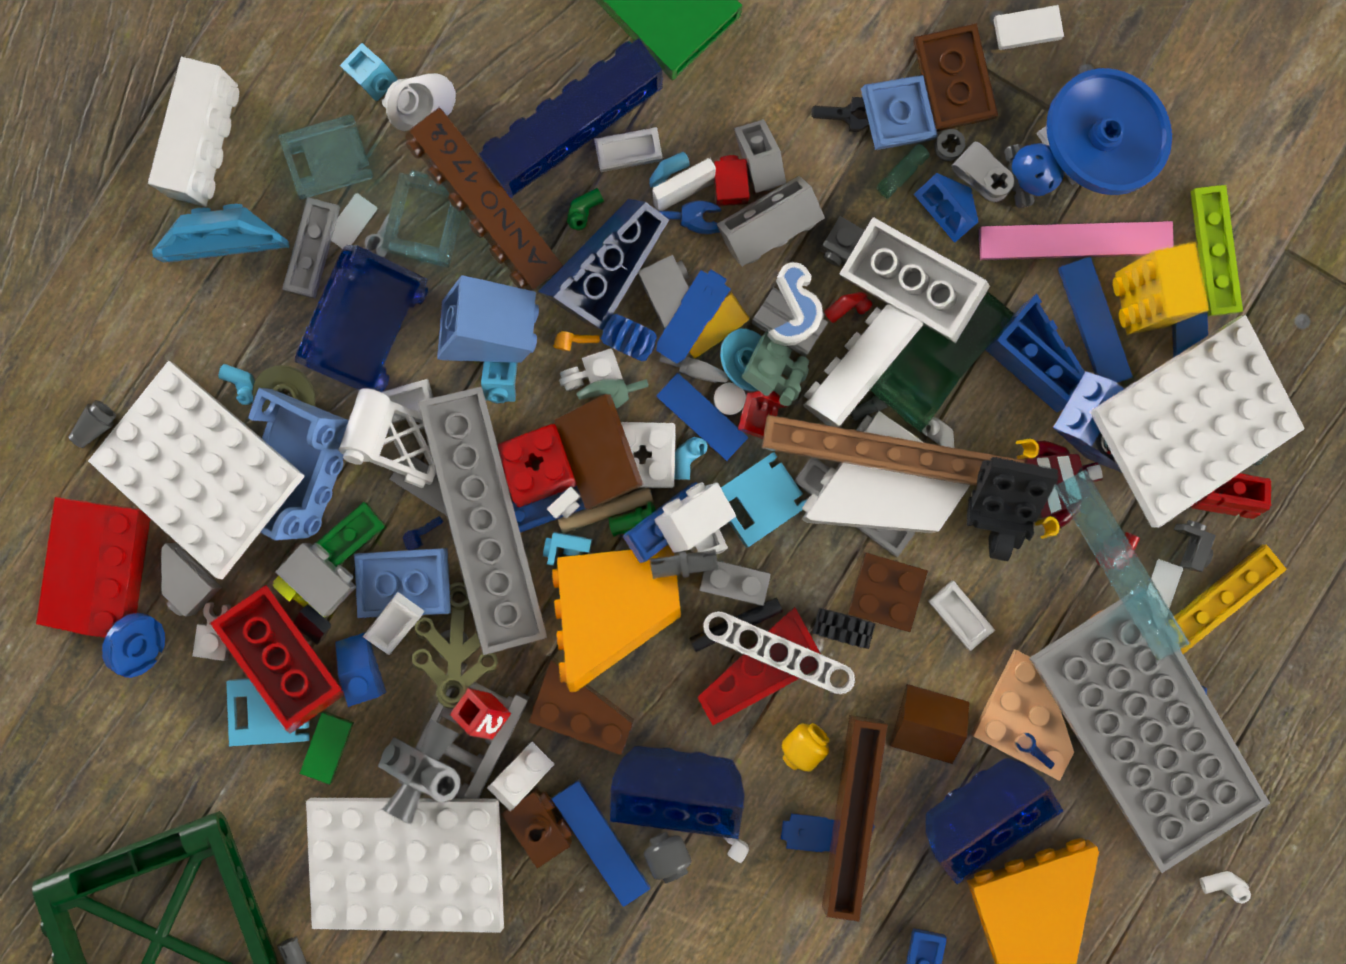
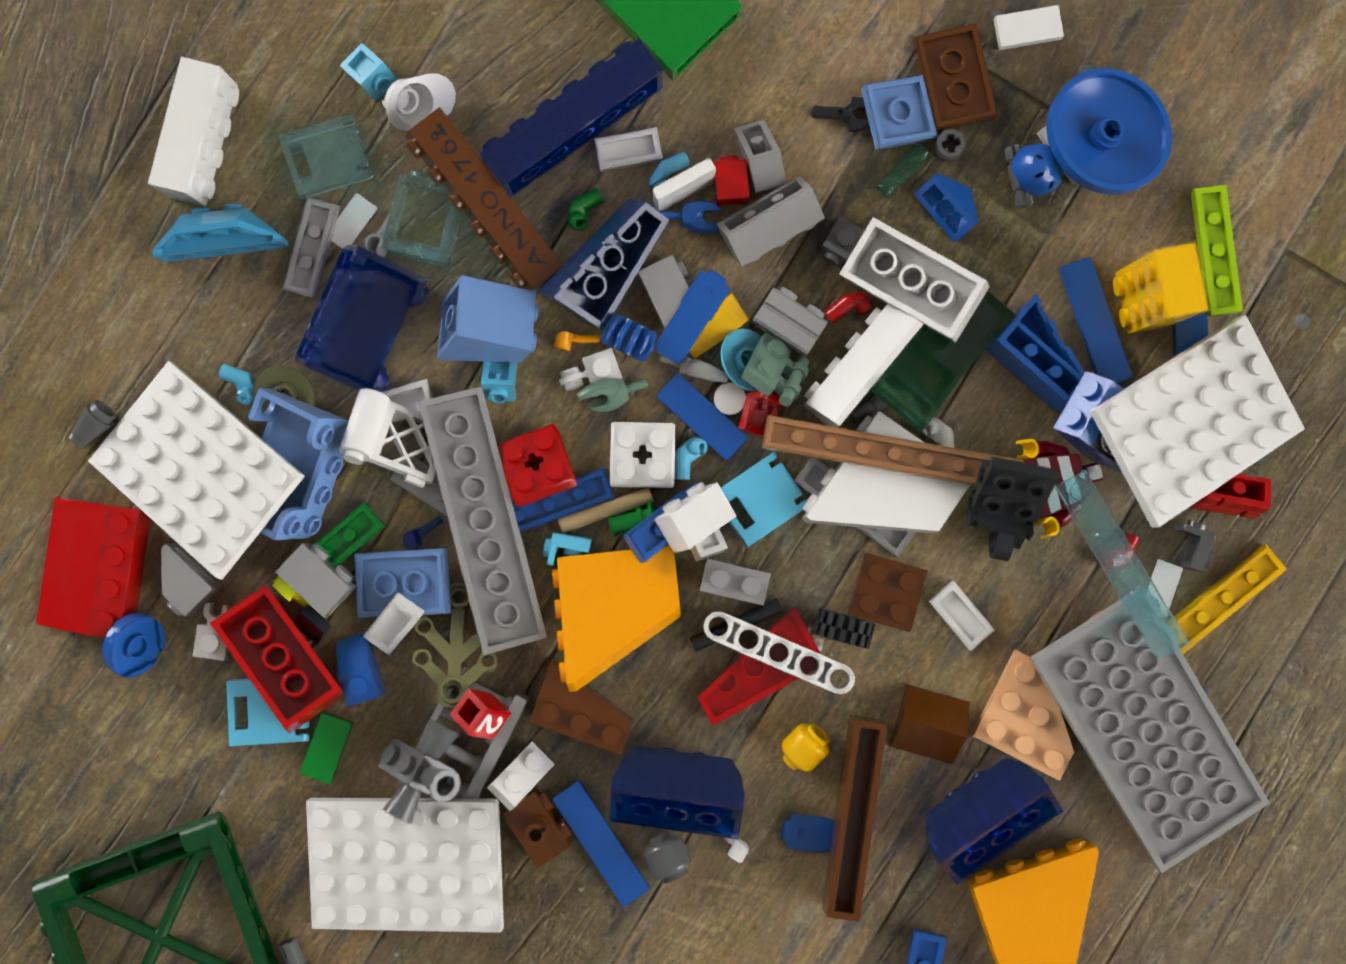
white plate [547,487,581,519] -> none
reddish brown tile [554,394,643,509] -> none
dark grey pin [650,549,718,579] -> none
white animal [767,263,823,346] -> none
light grey piece [952,141,1014,202] -> none
bright pink tile [979,221,1174,260] -> none
clear blue hand [1015,732,1055,769] -> none
white arm [1200,871,1251,903] -> none

